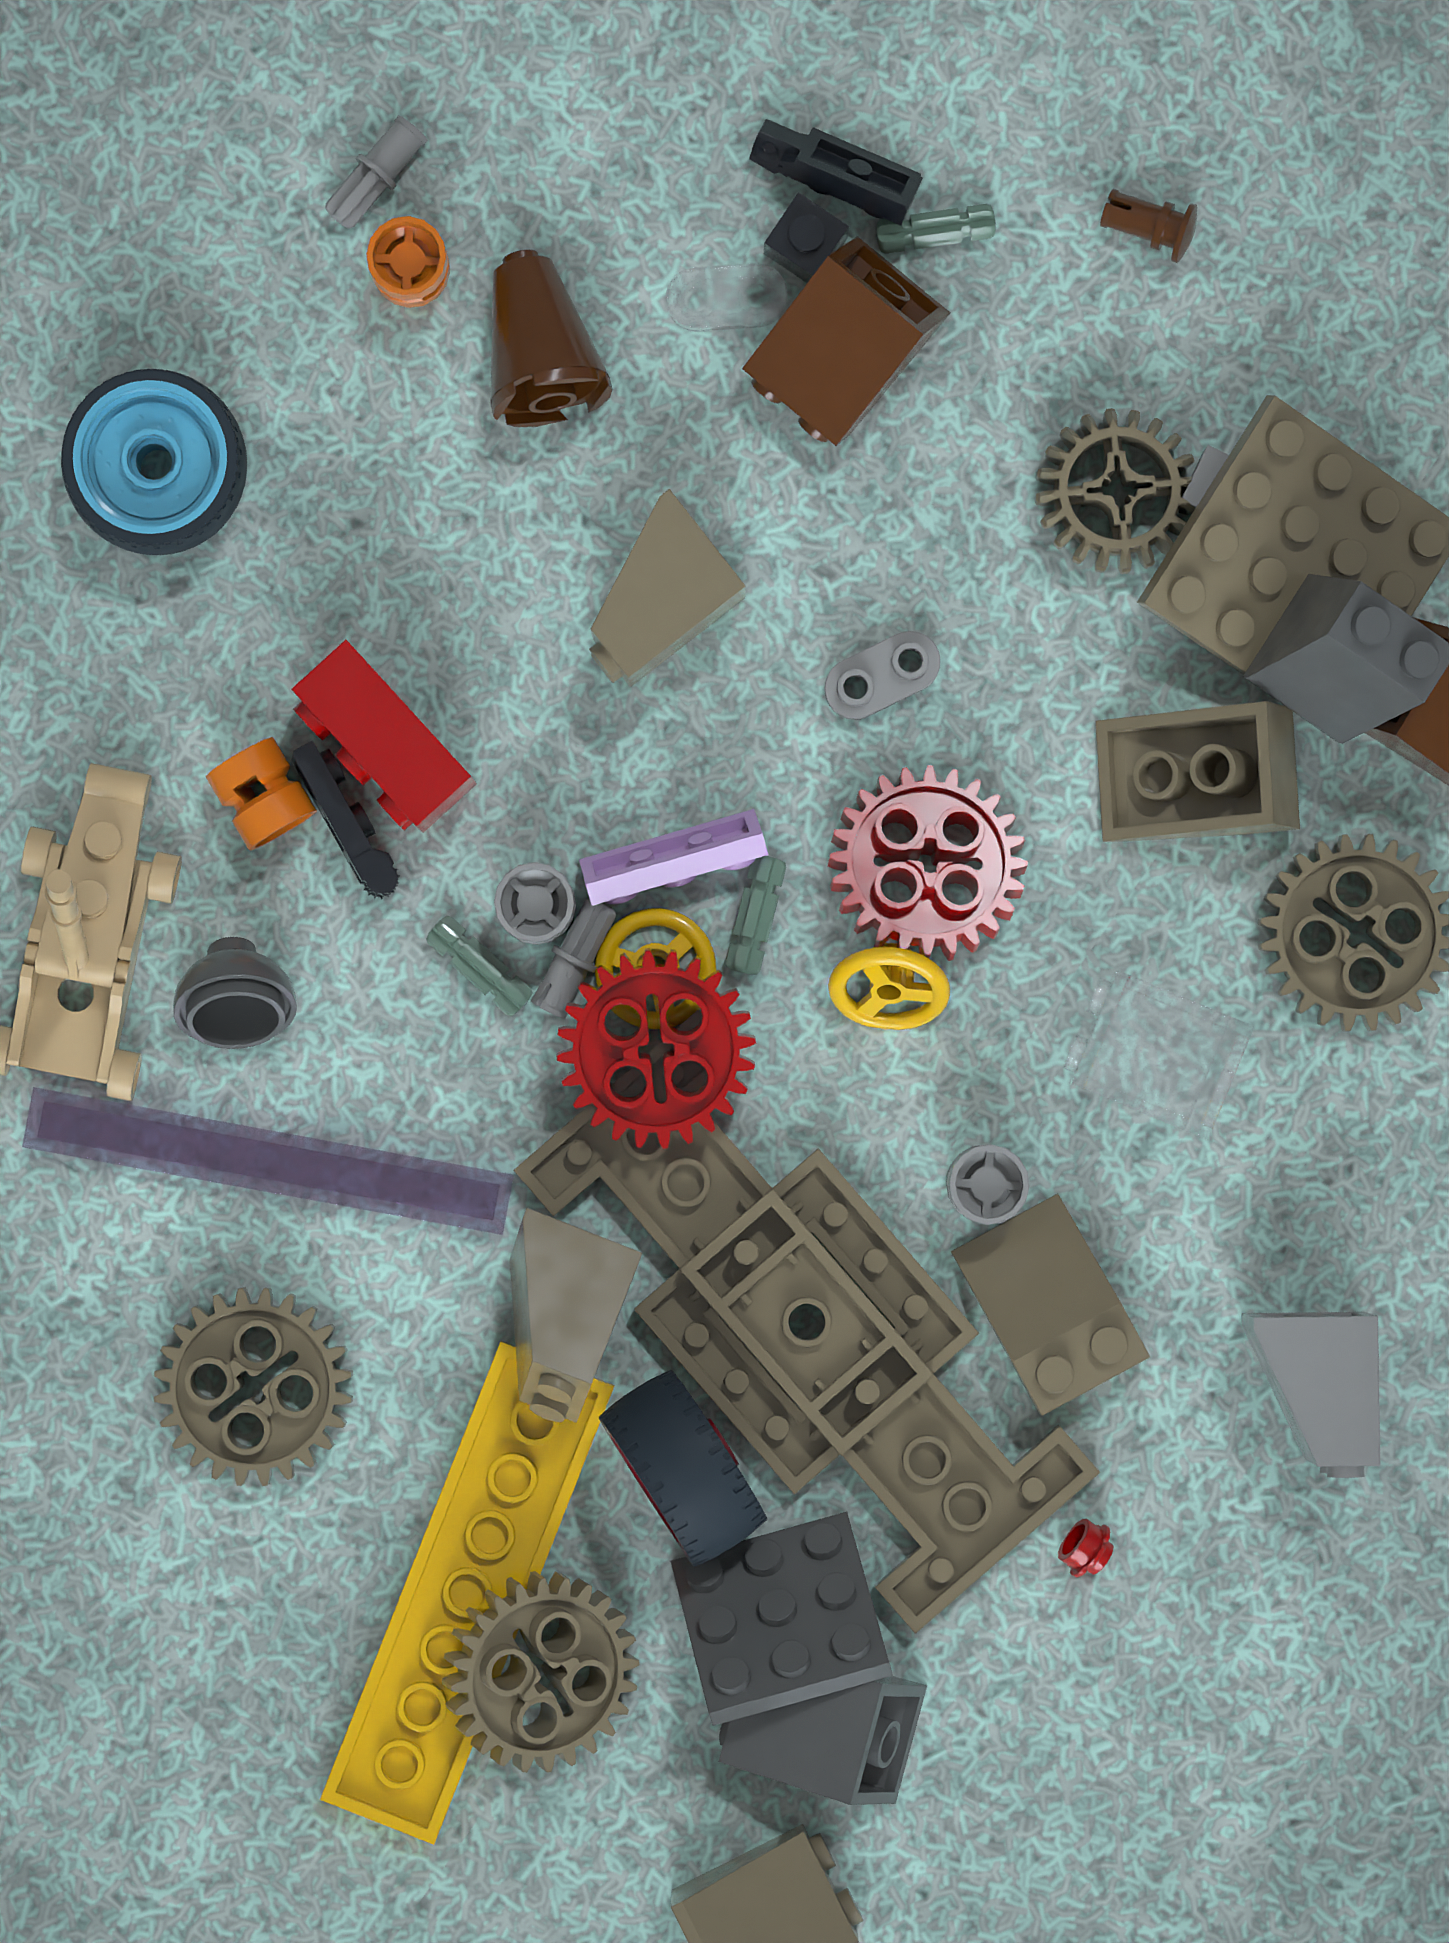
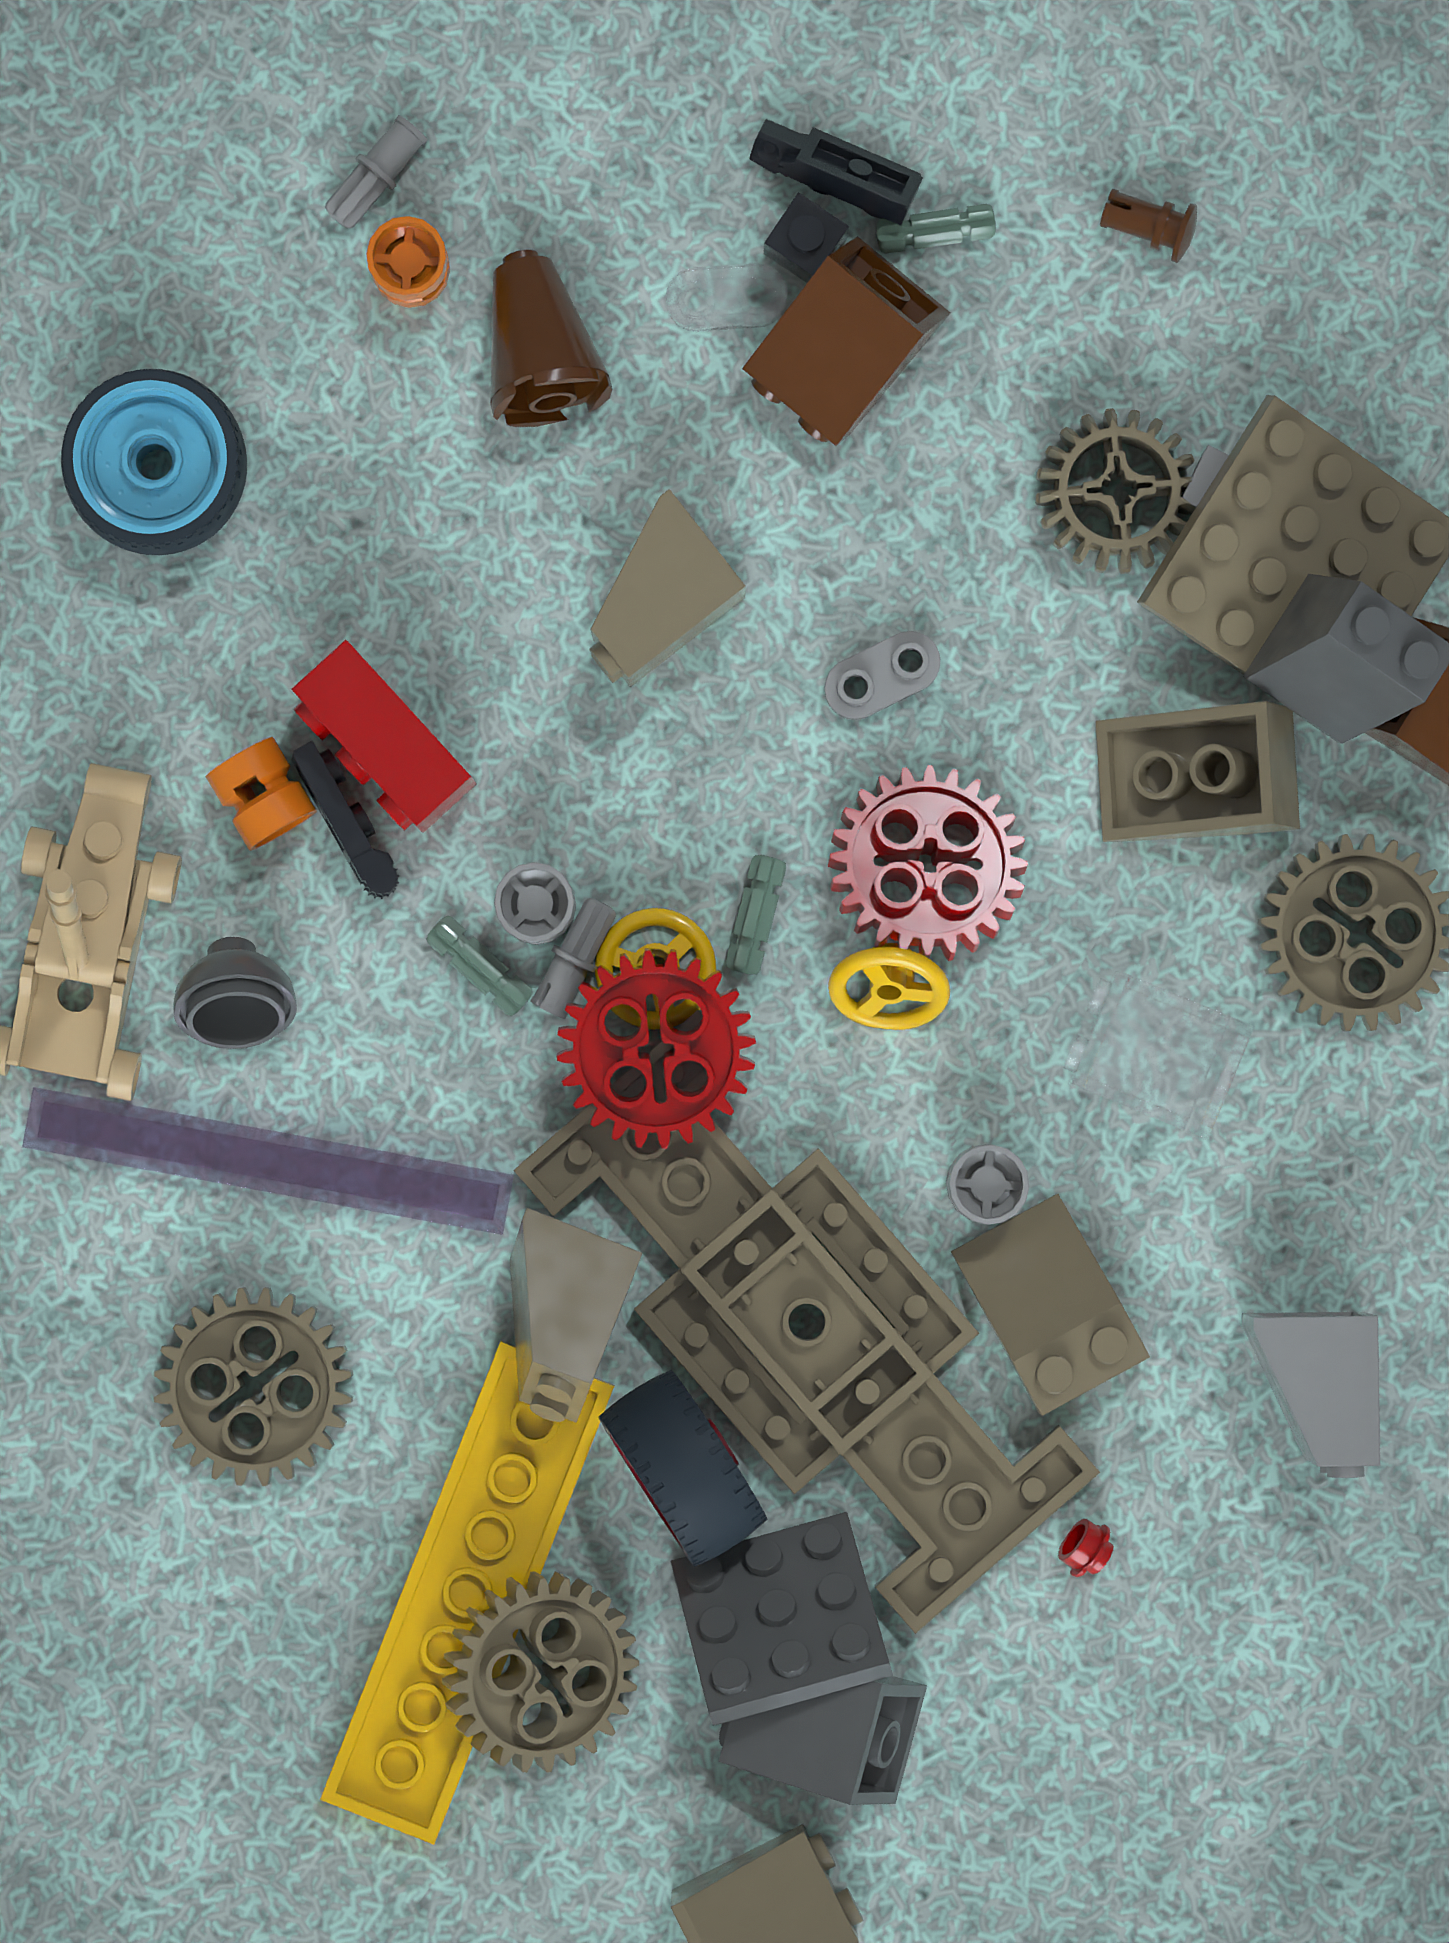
lavender plate [579,809,768,906] -> none

